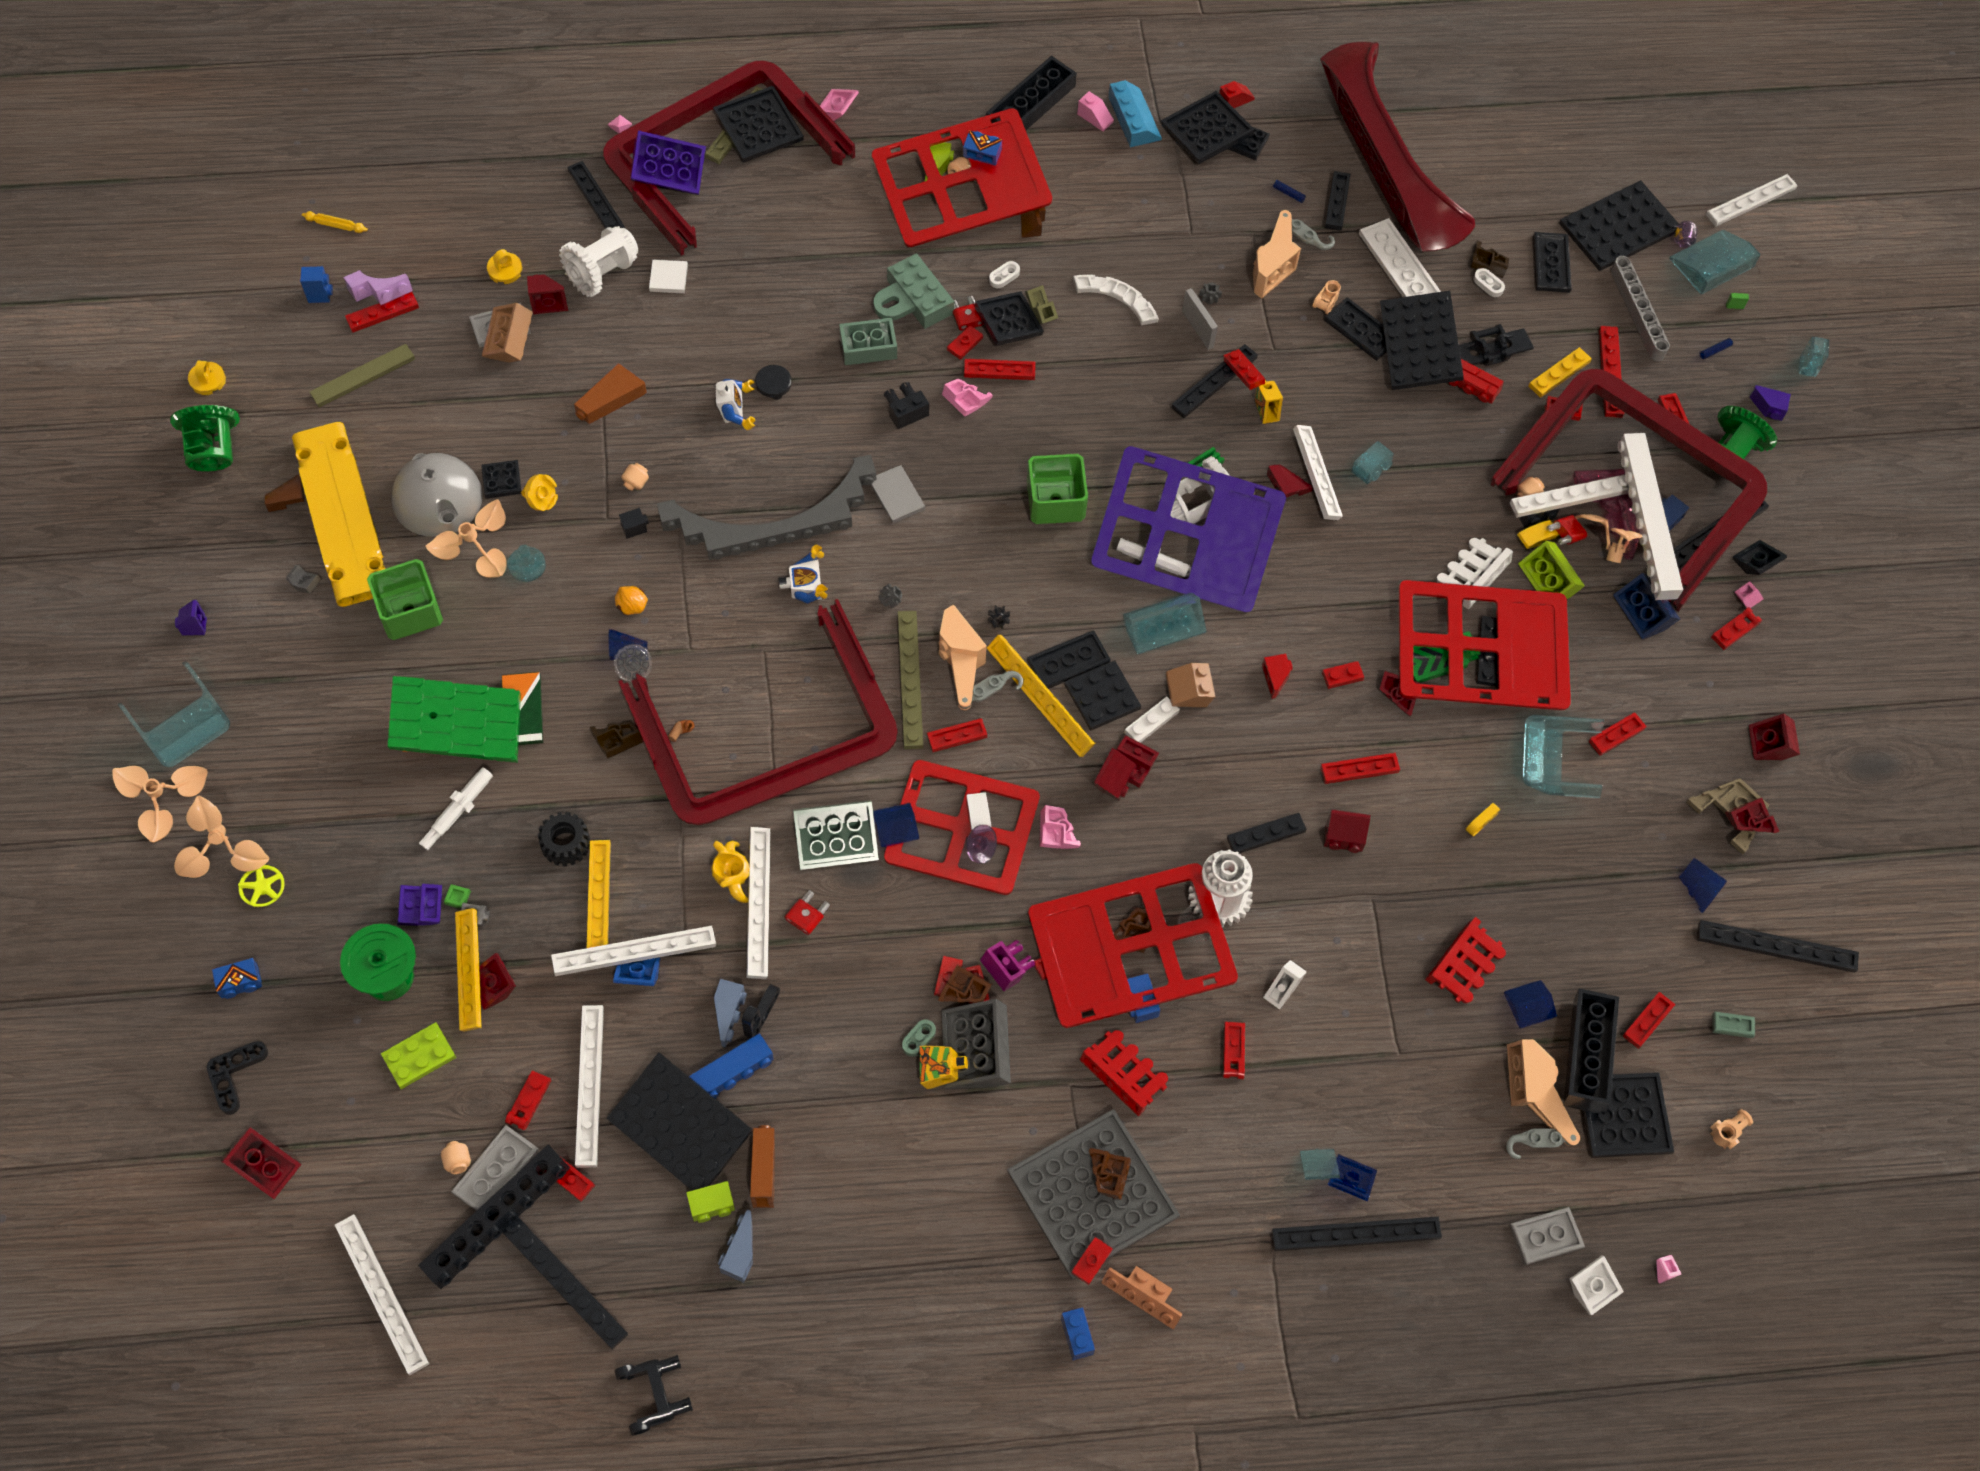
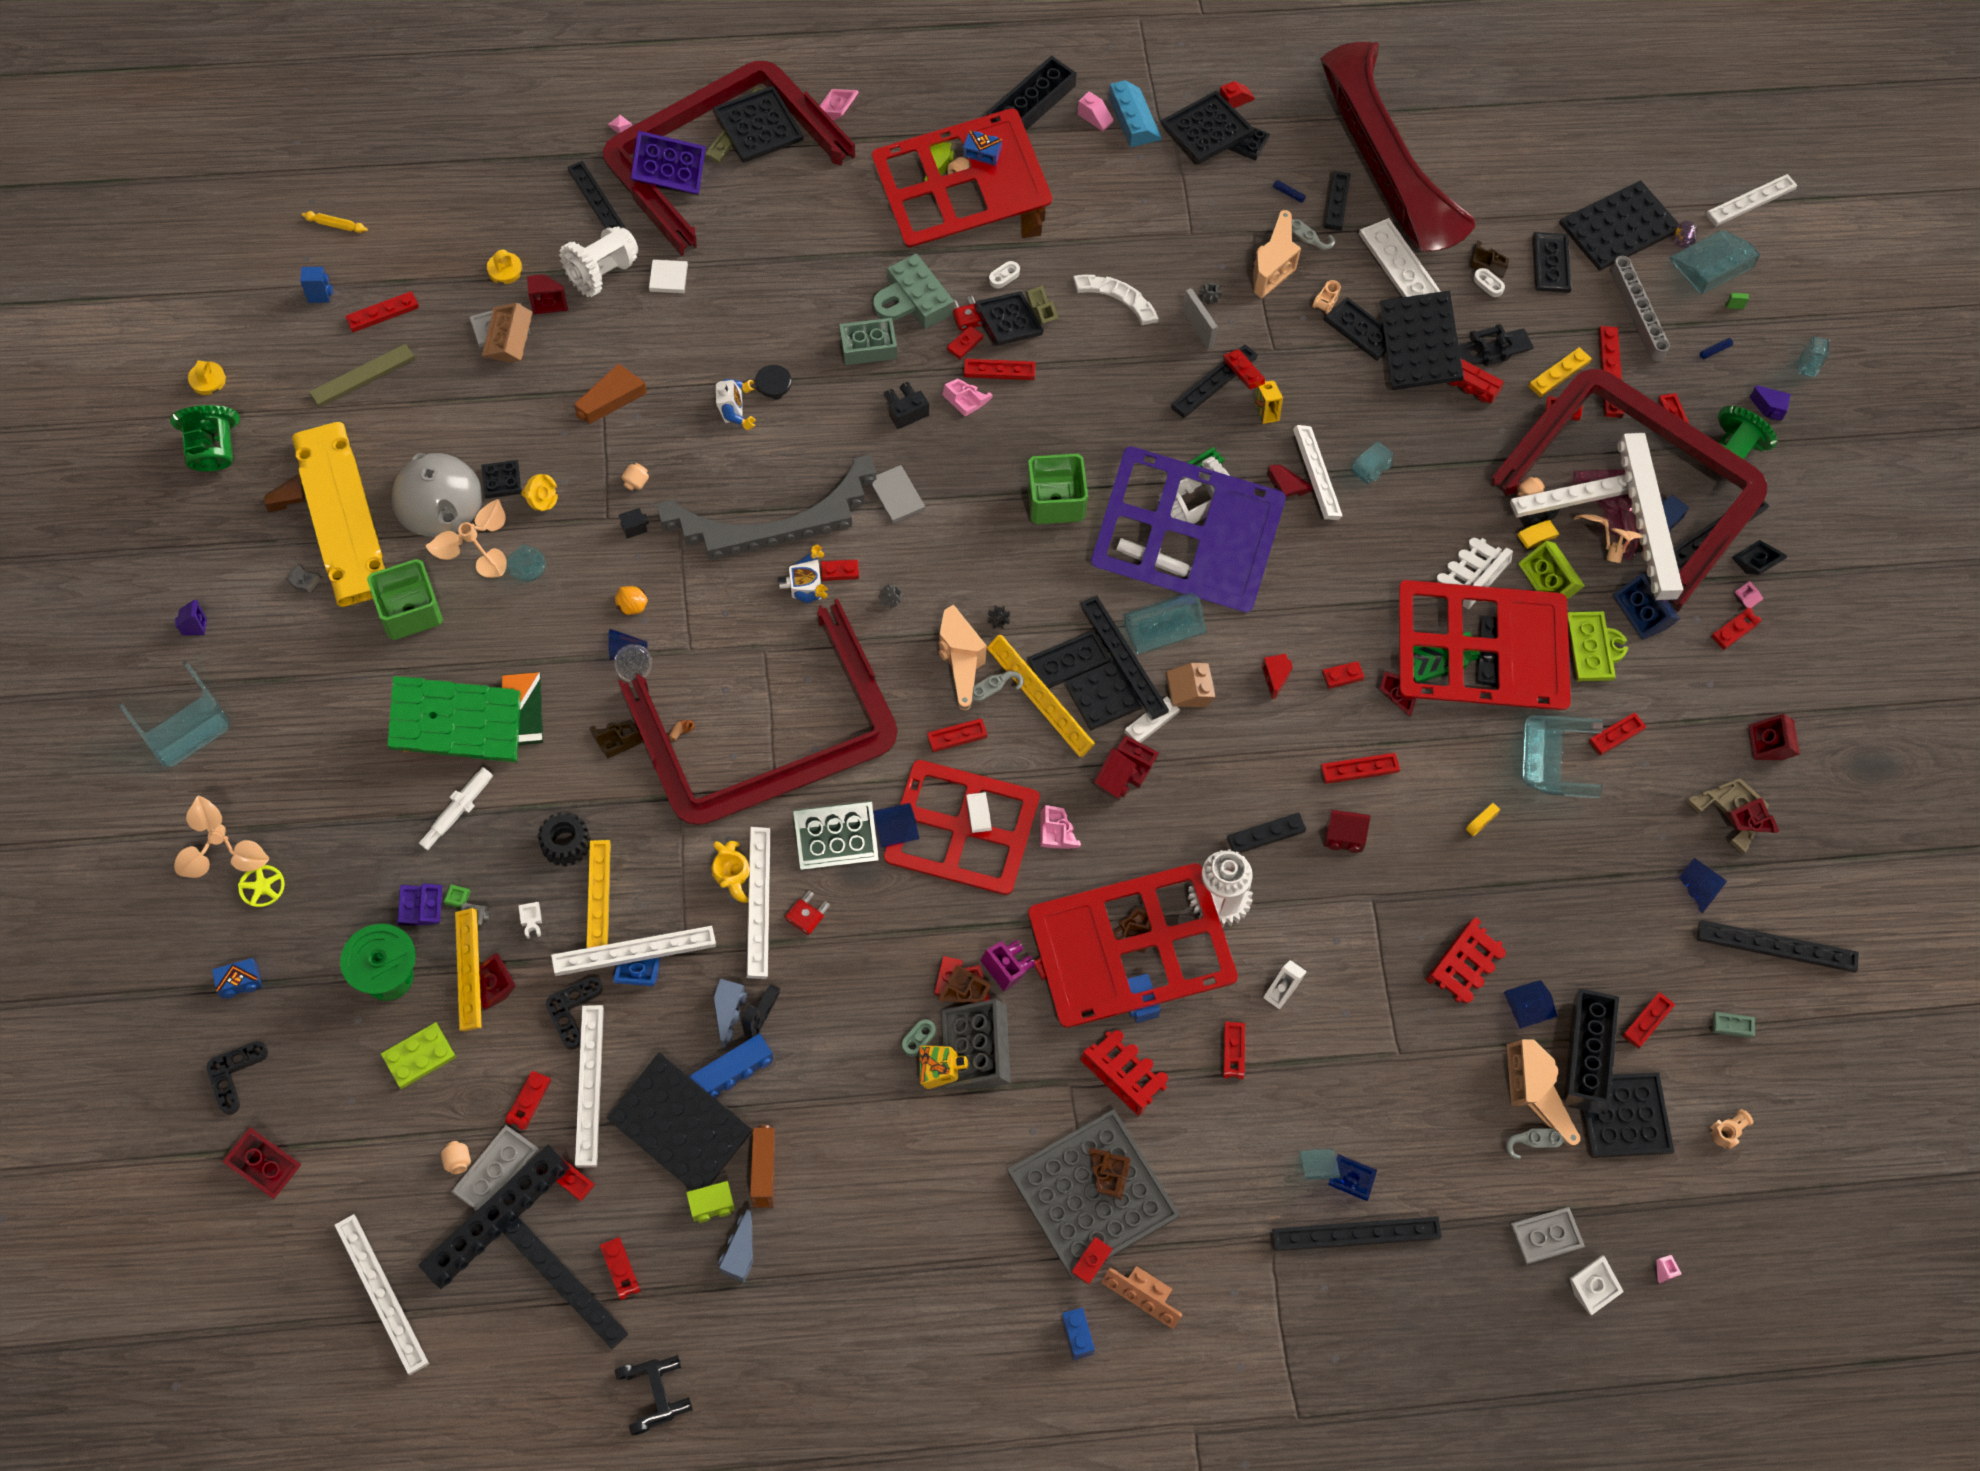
light nougat plant [113,766,208,843] -> none
lavender arch [343,270,413,305] -> none
olive plate [898,611,923,749] -> none
clear purple dish [967,824,997,864] -> none
red piece [1547,515,1587,545] -> none
none -> white plate [519,902,542,939]
none -> black beam [546,977,603,1050]
none -> red plate [600,1237,641,1300]
none -> red plate [821,559,859,581]
none -> black plate [1081,596,1169,720]
none -> lime plate [1568,611,1628,681]

